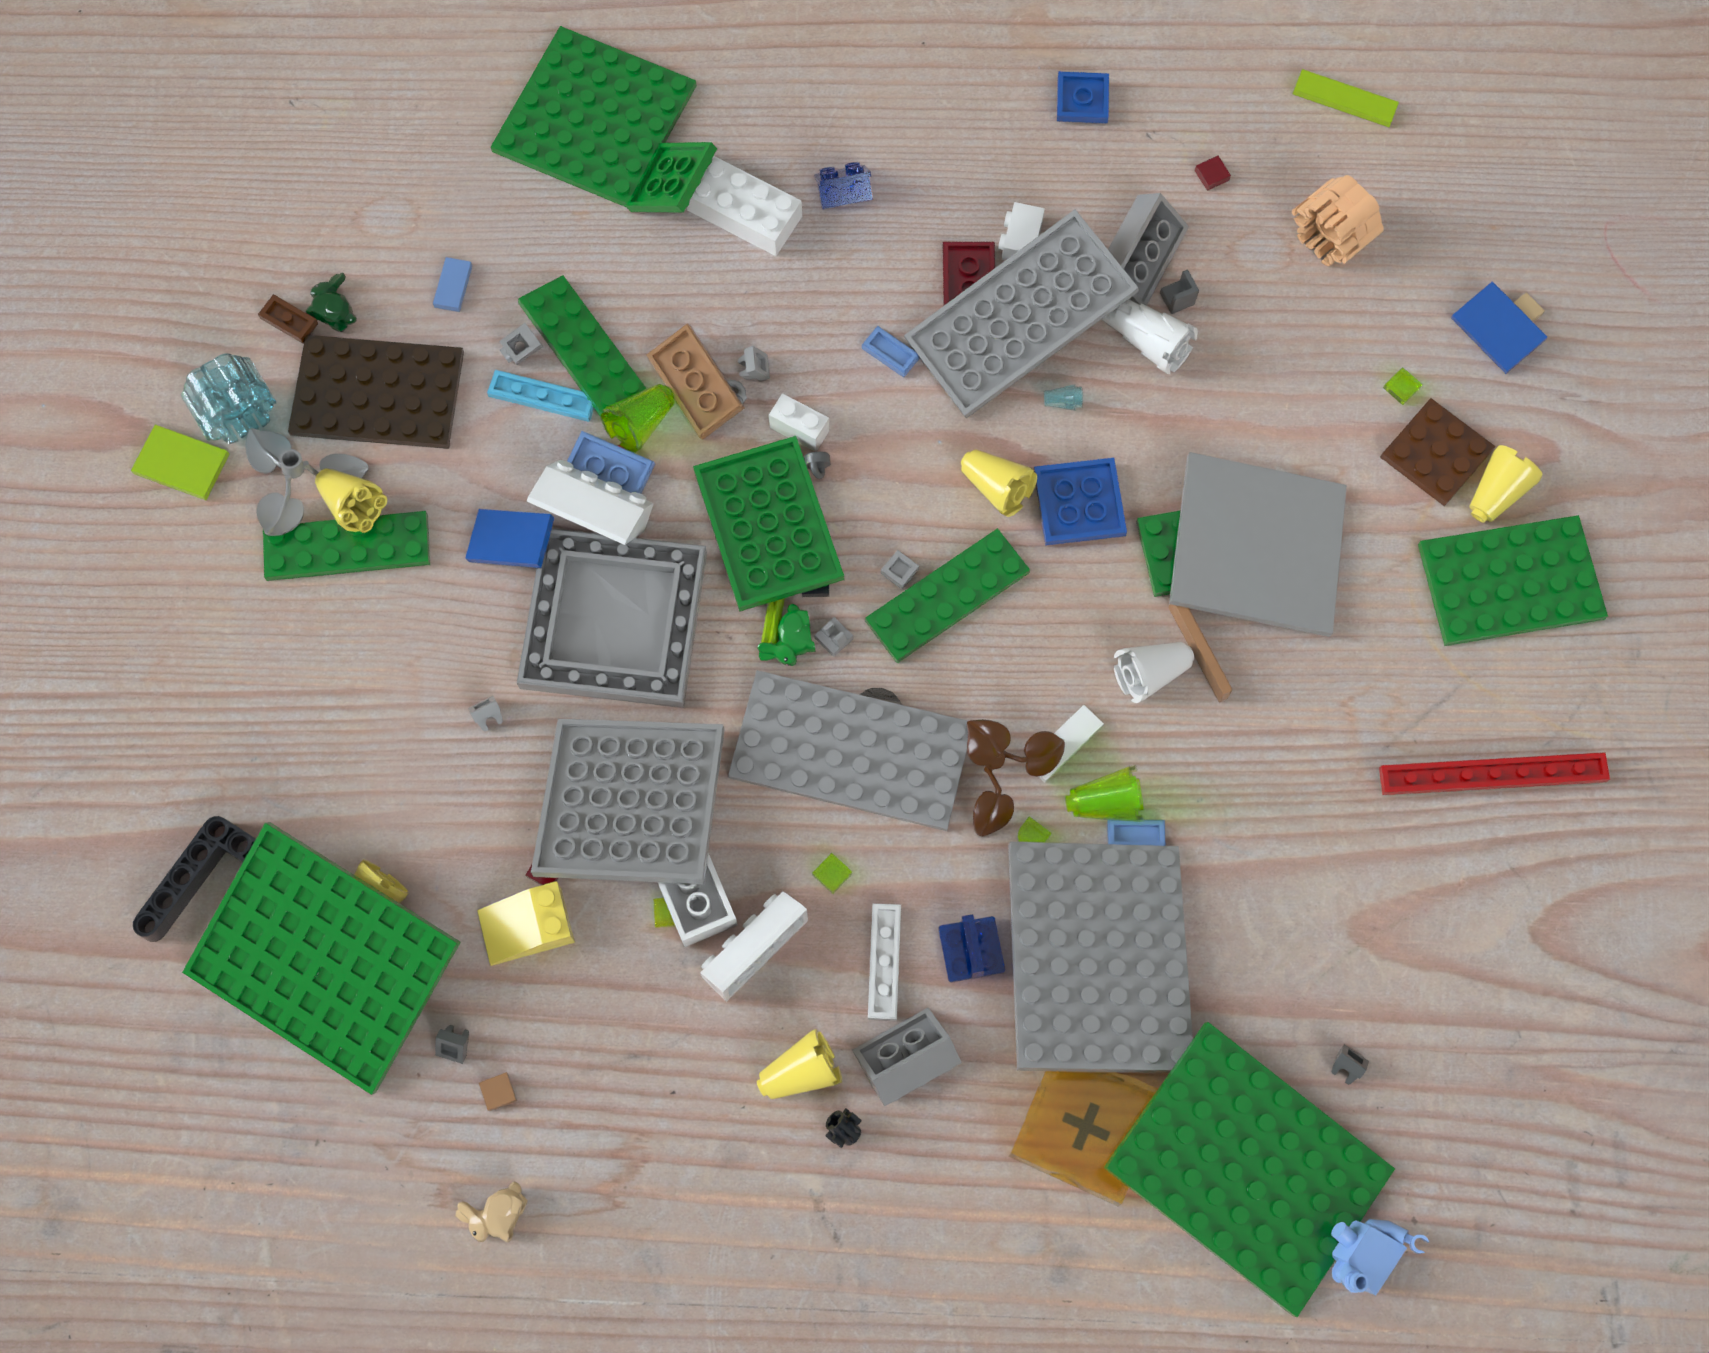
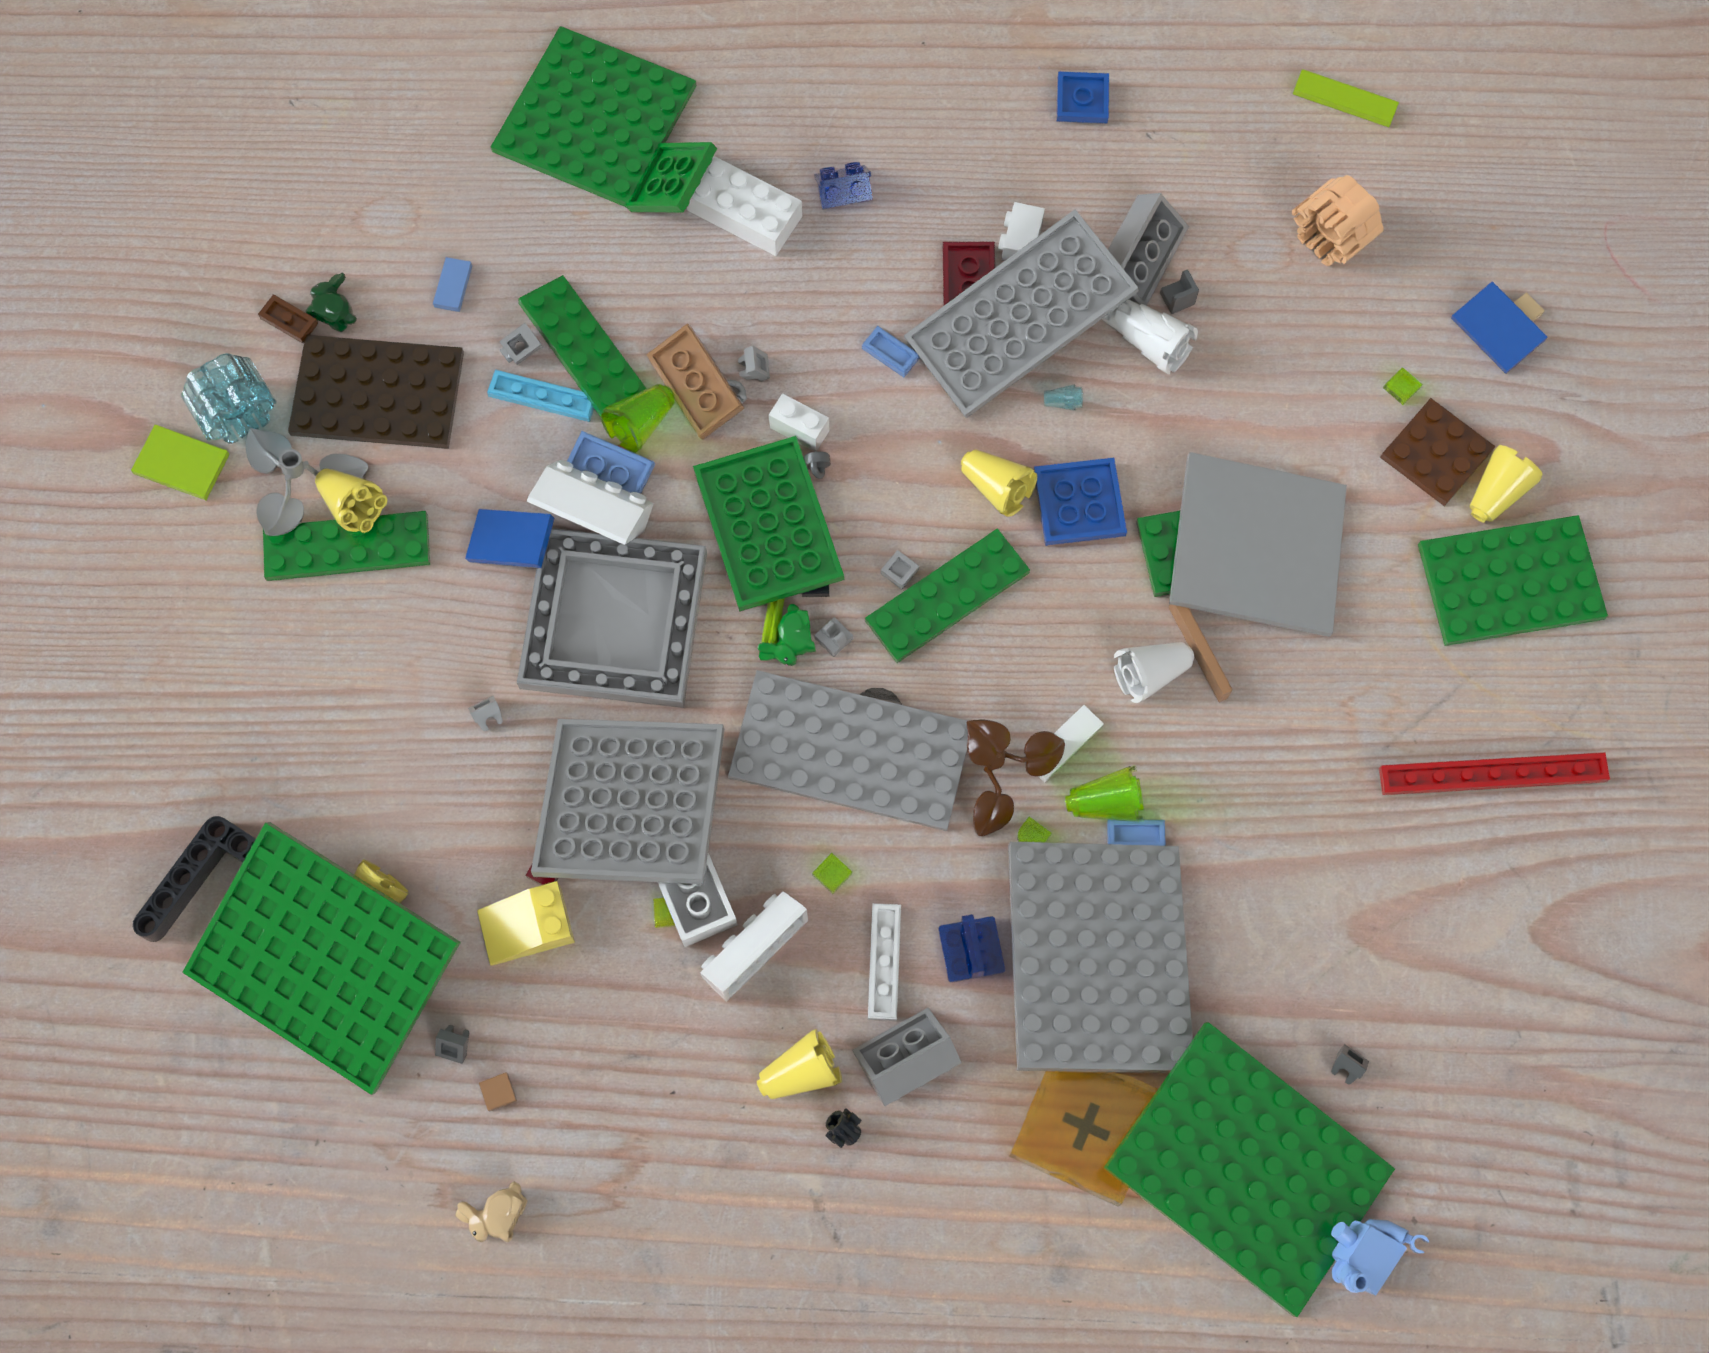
dark red tile [1195,155,1231,191] -> none

